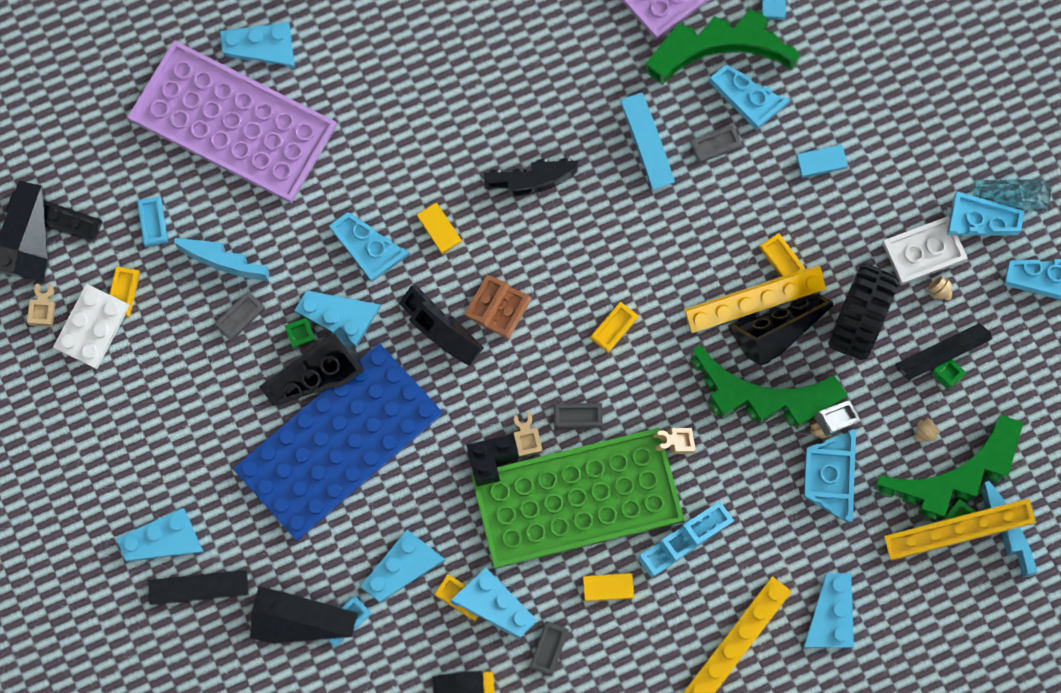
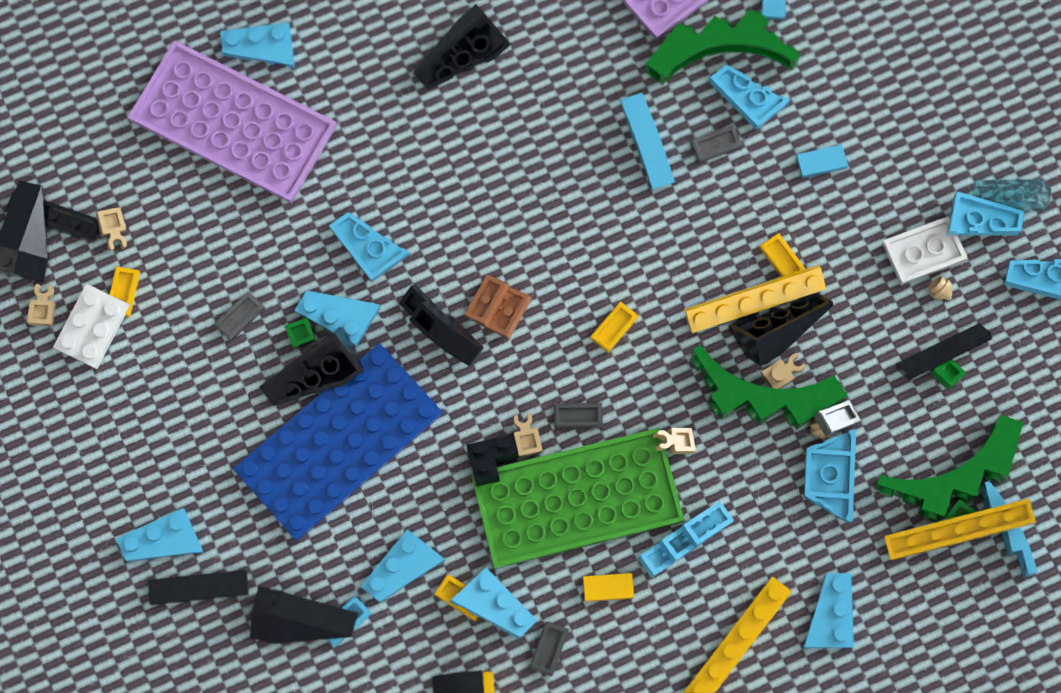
medium azure tile [137,196,168,247] -> none
medium azure slope [174,238,269,282] -> none
yellow tile [417,202,462,255] -> none
black slope [484,158,578,197] -> none
black tyre [828,264,899,361] -> none
tan plate [915,418,940,442] -> none
none -> tan plate [96,207,127,251]
none -> black wedge [413,4,511,90]
none -> tan plate [761,353,806,389]

